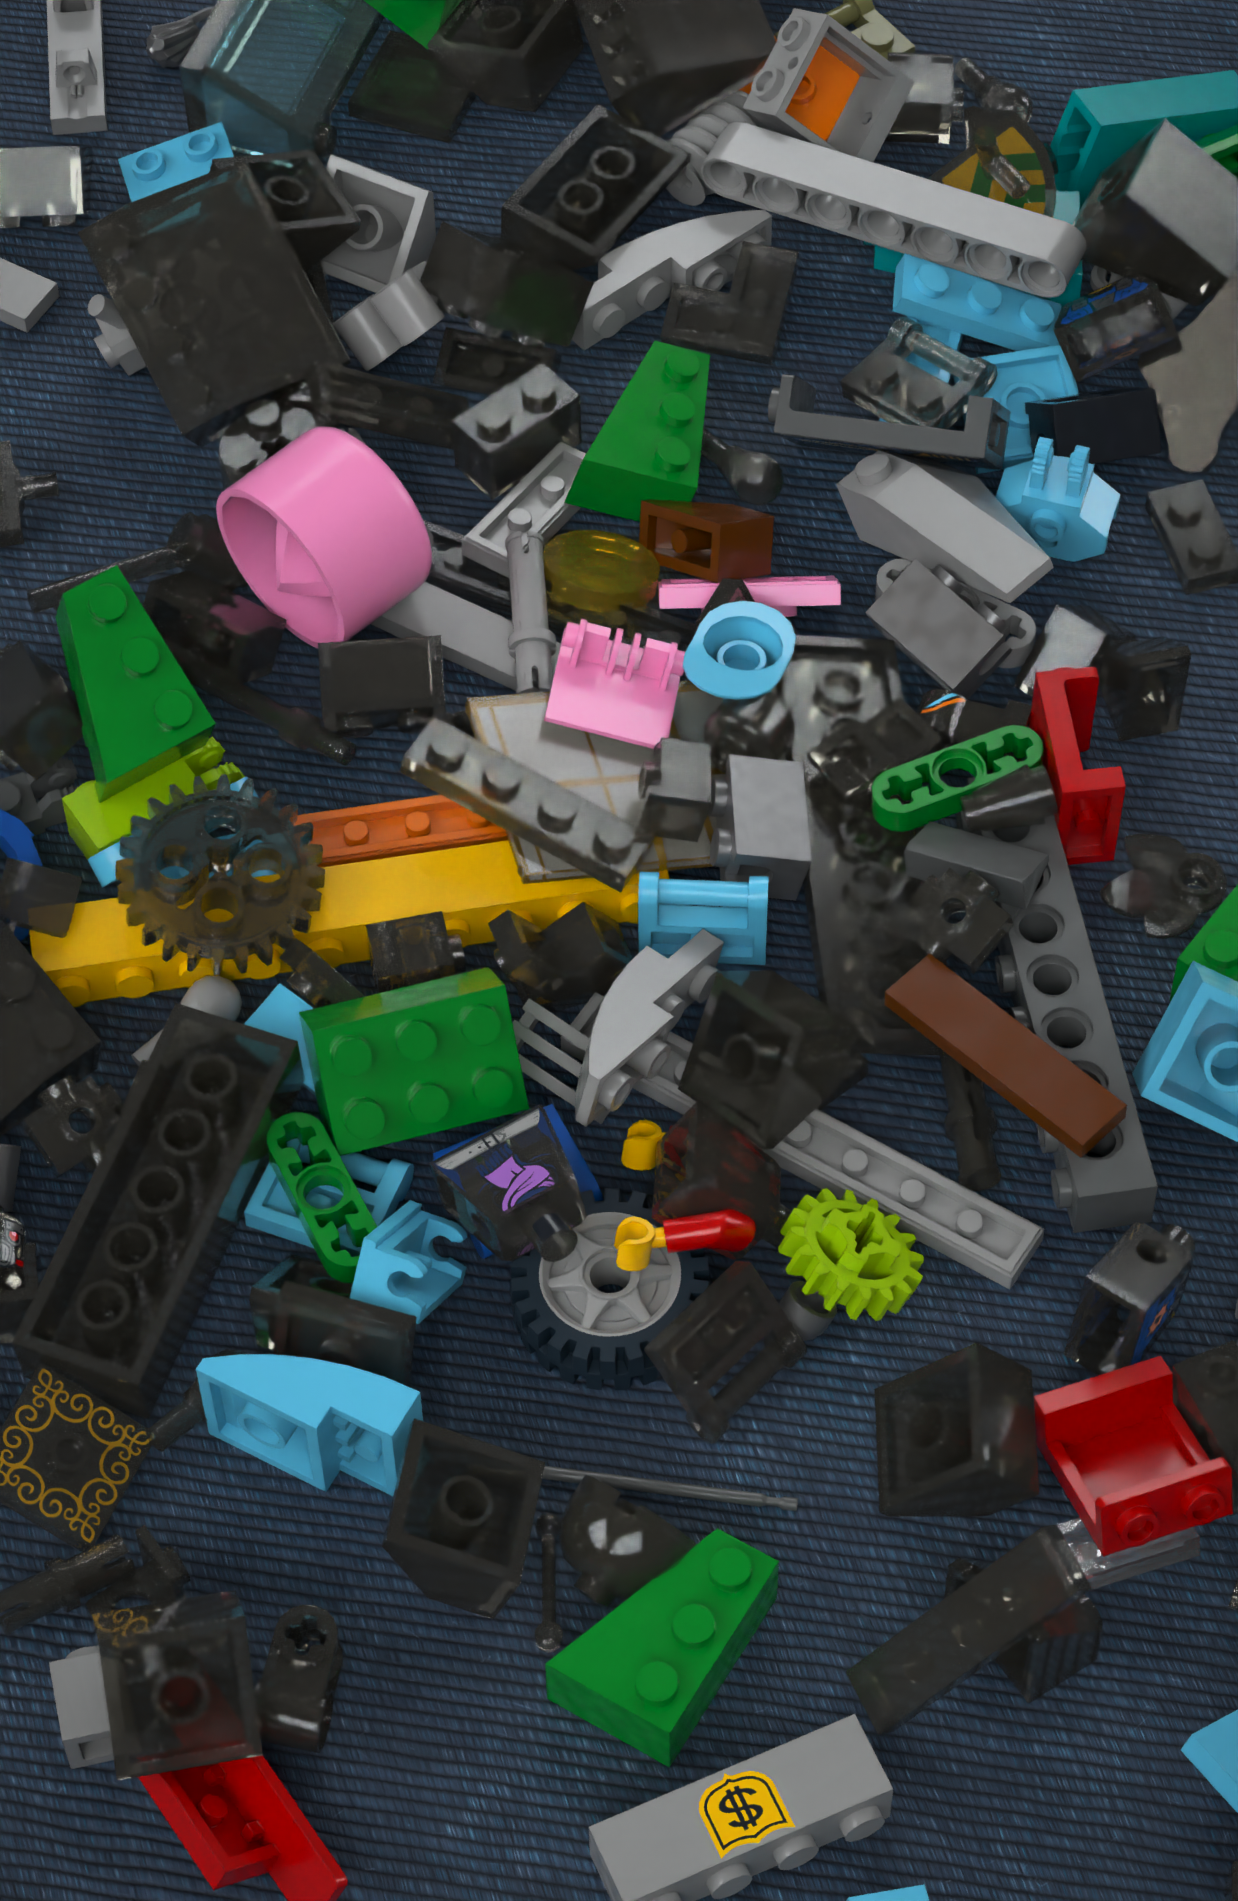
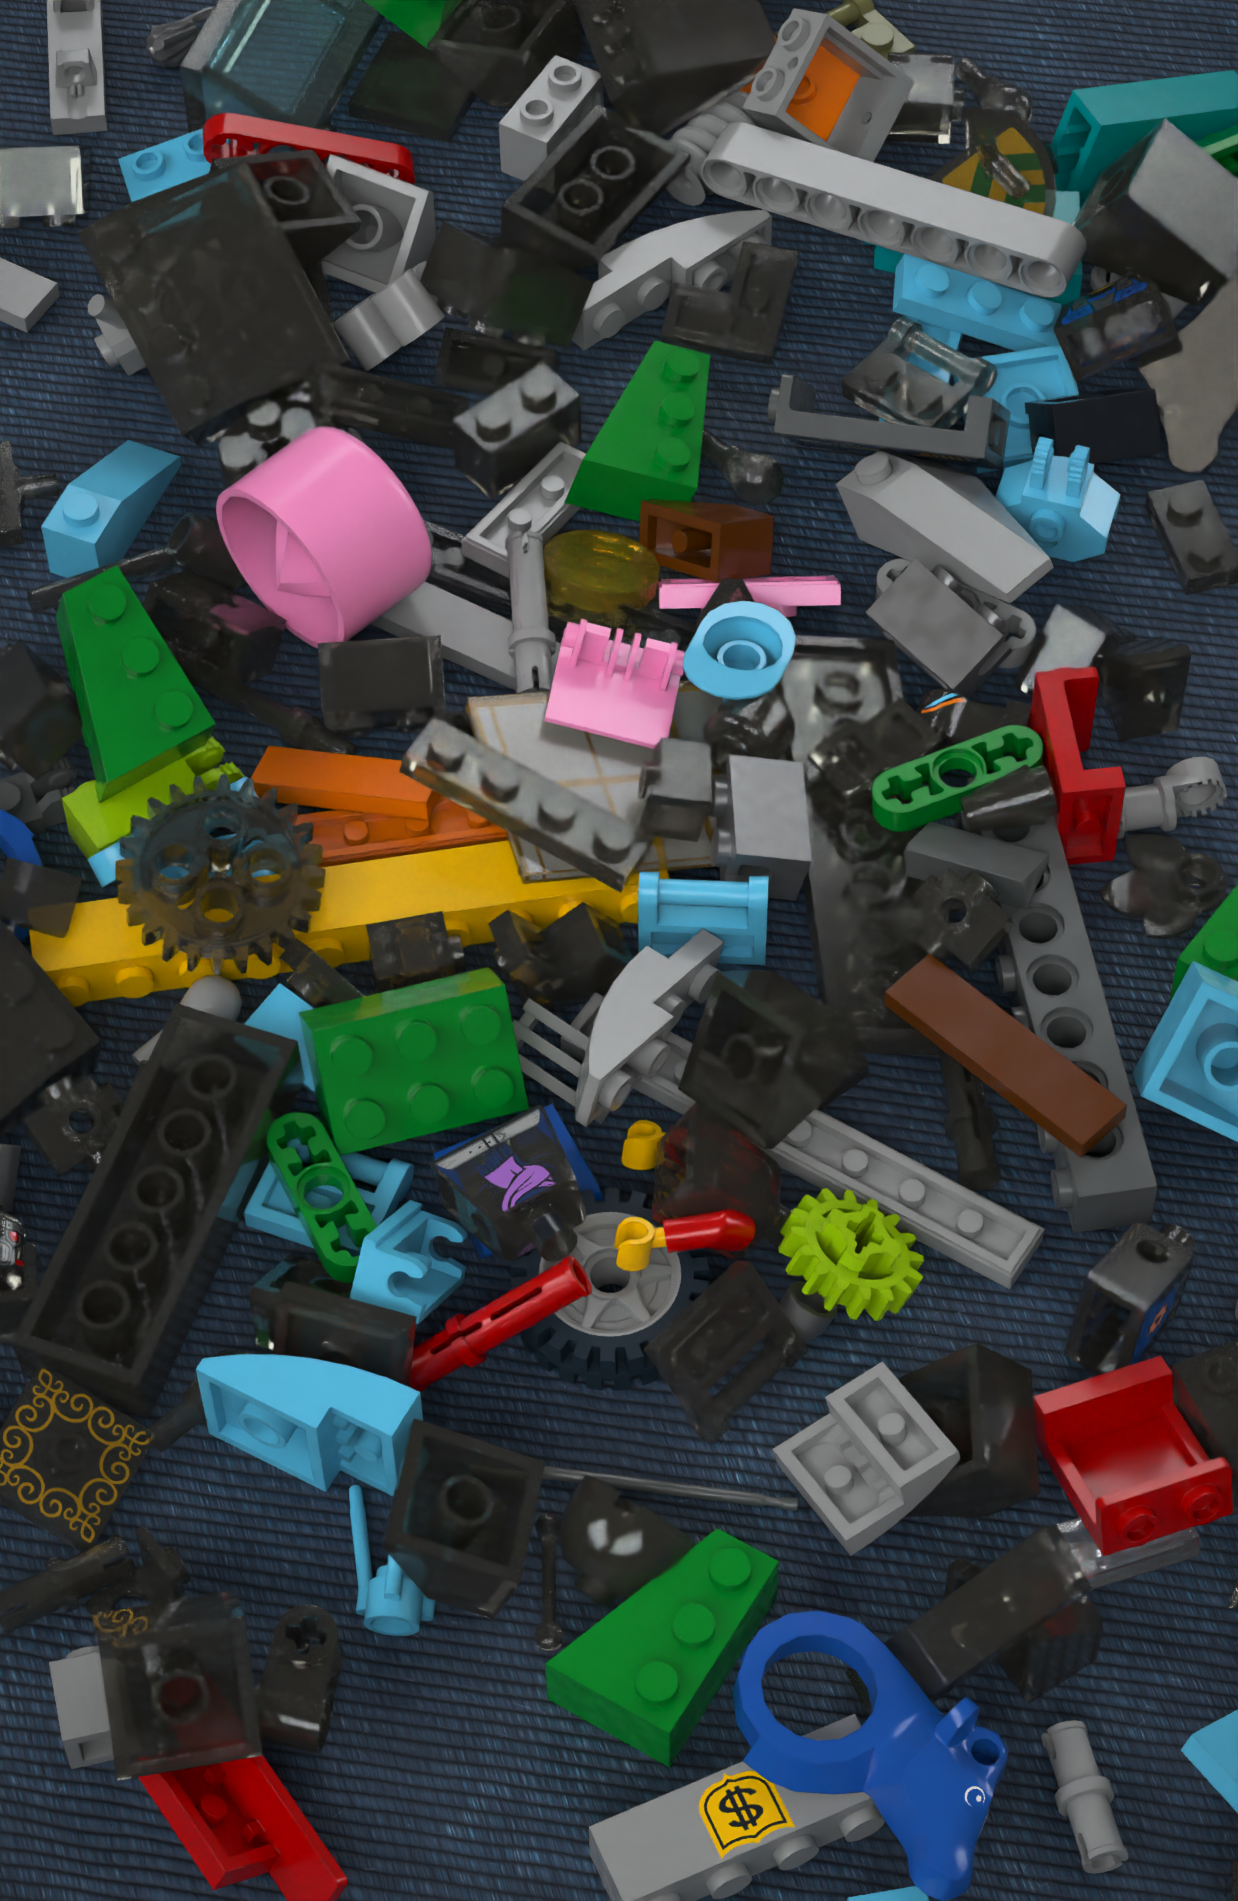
none -> medium azure slope [41,440,181,583]
none -> red beam [202,113,415,187]
none -> orange tile [250,746,446,820]
none -> medium azure plant [349,1485,467,1636]
none -> red pin [397,1255,592,1392]
none -> light grey brick [499,55,604,191]
none -> blue animal [732,1610,1009,1901]
none -> light grey slope [773,1361,960,1556]
none -> light grey pin [1041,1720,1128,1874]
none -> light grey connector [1117,757,1227,839]

